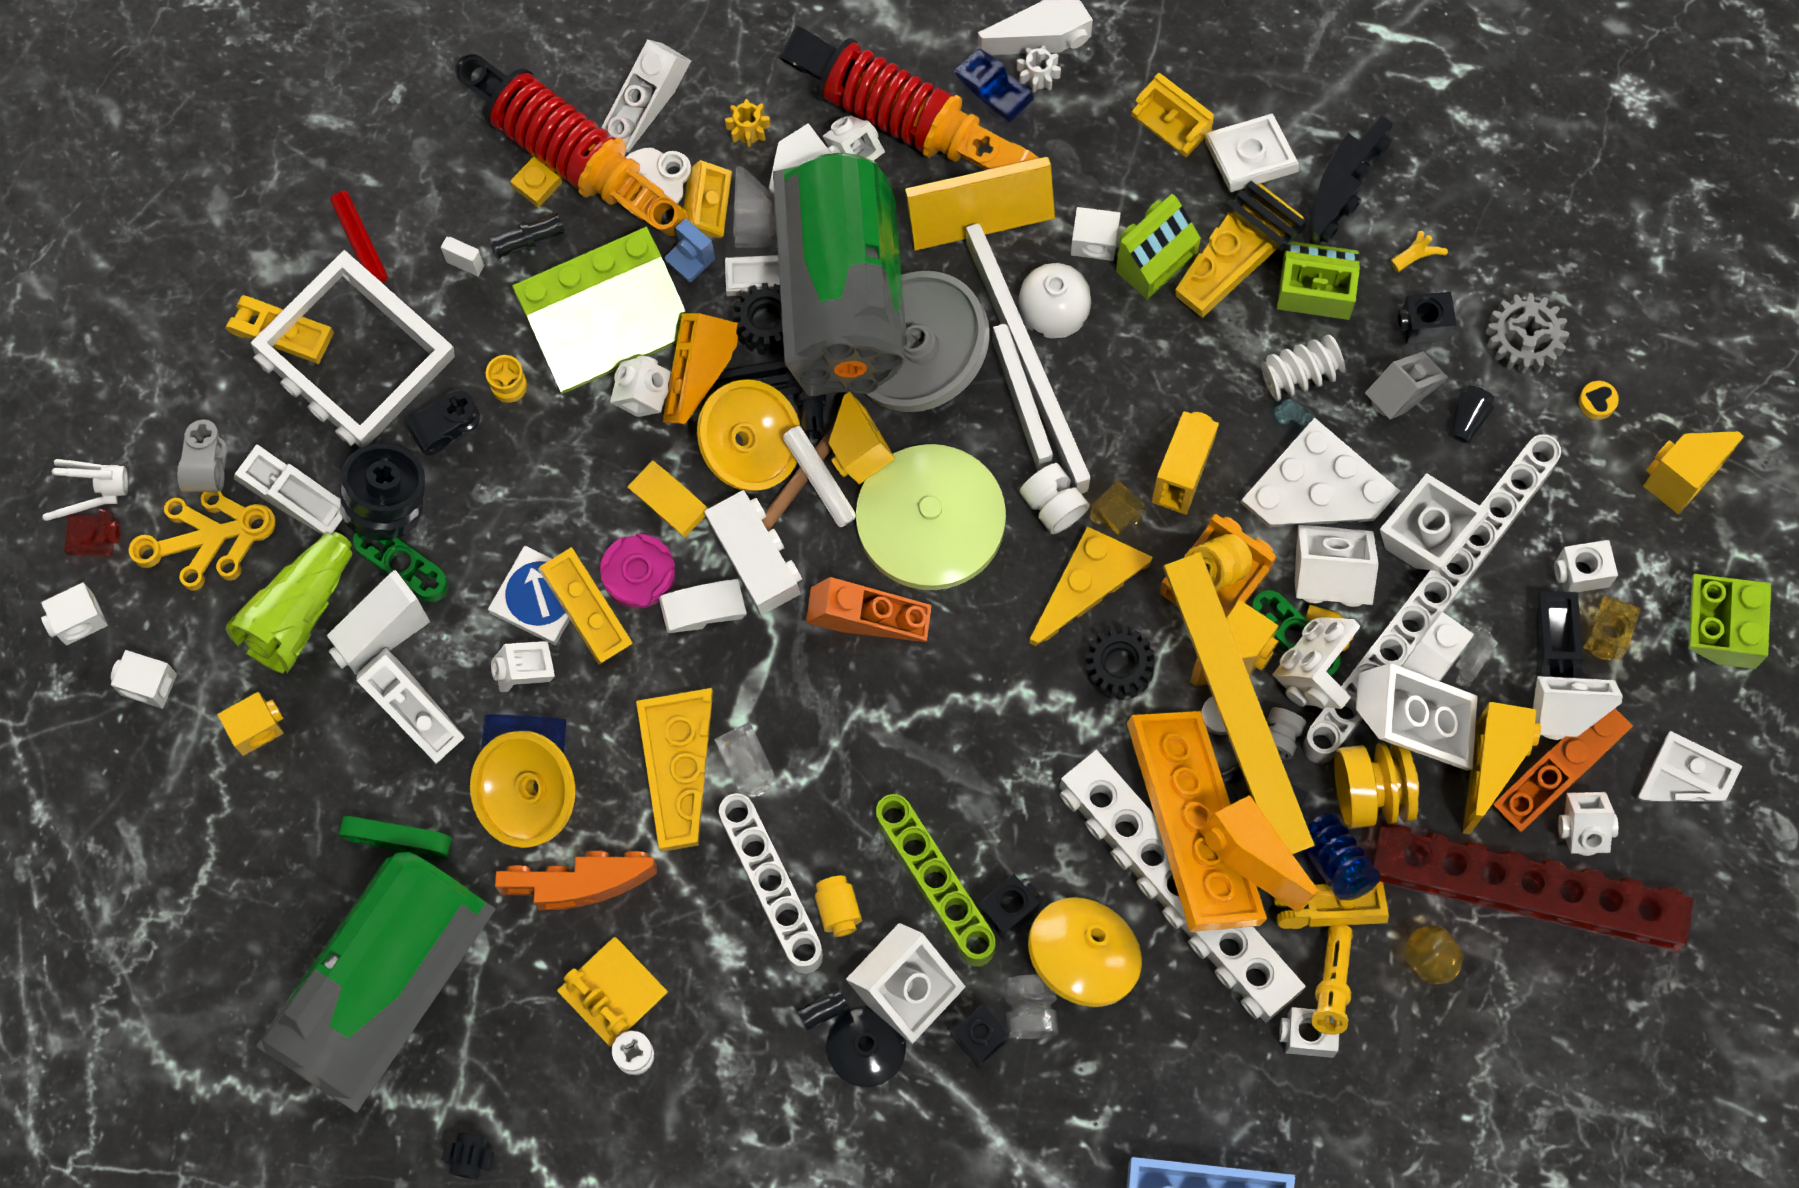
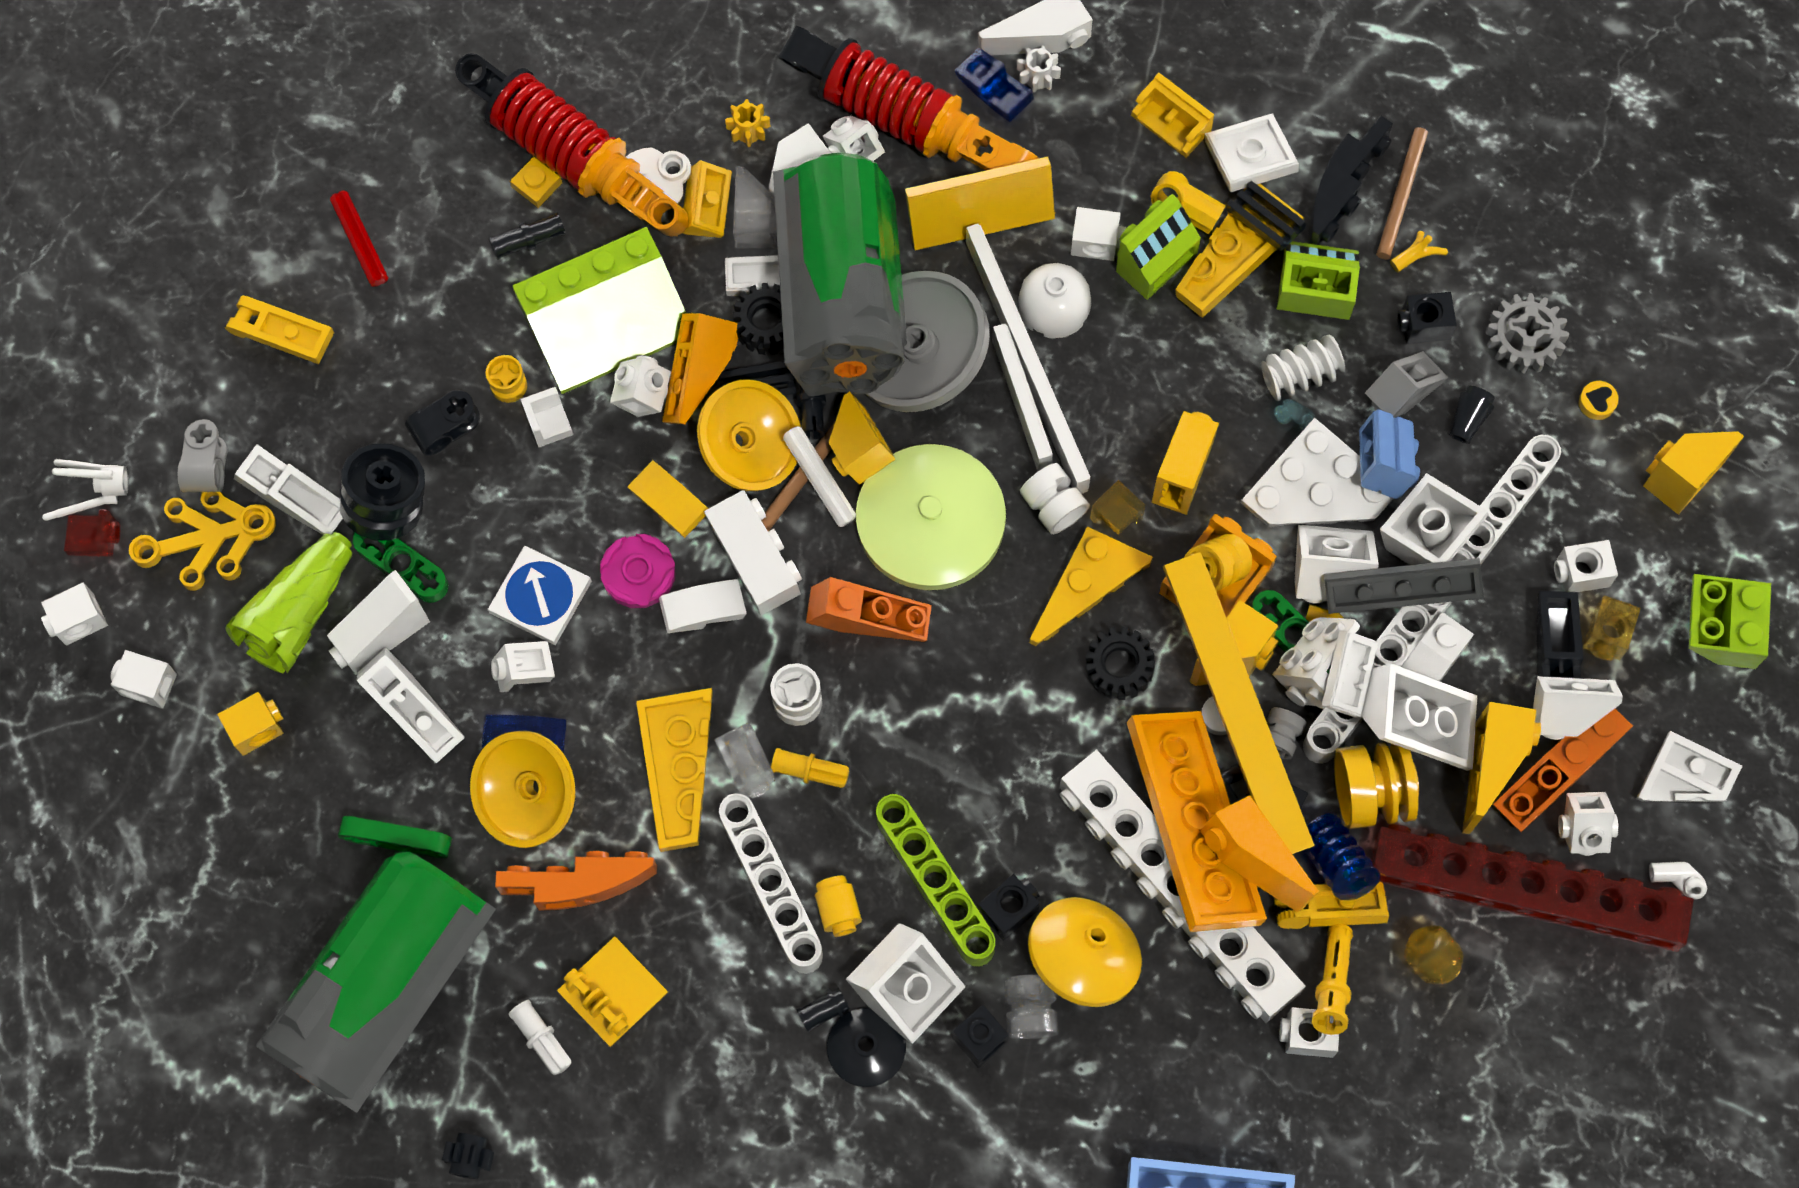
white window [251,250,455,448] -> none
white tile [441,237,484,276] -> none
yellow plate [538,547,633,665] -> none
white slope [601,39,691,153] -> none
white wheel [612,1031,654,1075] -> none
medium blue bracket [665,218,715,282] -> none
clear bracket [1455,623,1498,690] -> none
none -> white axle [509,1000,571,1075]
none -> white panel [521,387,573,447]
none -> white wheel [770,663,822,726]
none -> yellow axle [771,748,849,788]
none -> yellow piece [1151,171,1226,234]
none -> white plate [1322,631,1378,717]
none -> dark grey tile [1324,558,1484,614]
none -> medium blue brick [1359,409,1420,499]
none -> medium nougat bar [1376,127,1428,260]
none -> white arm [1649,862,1707,899]

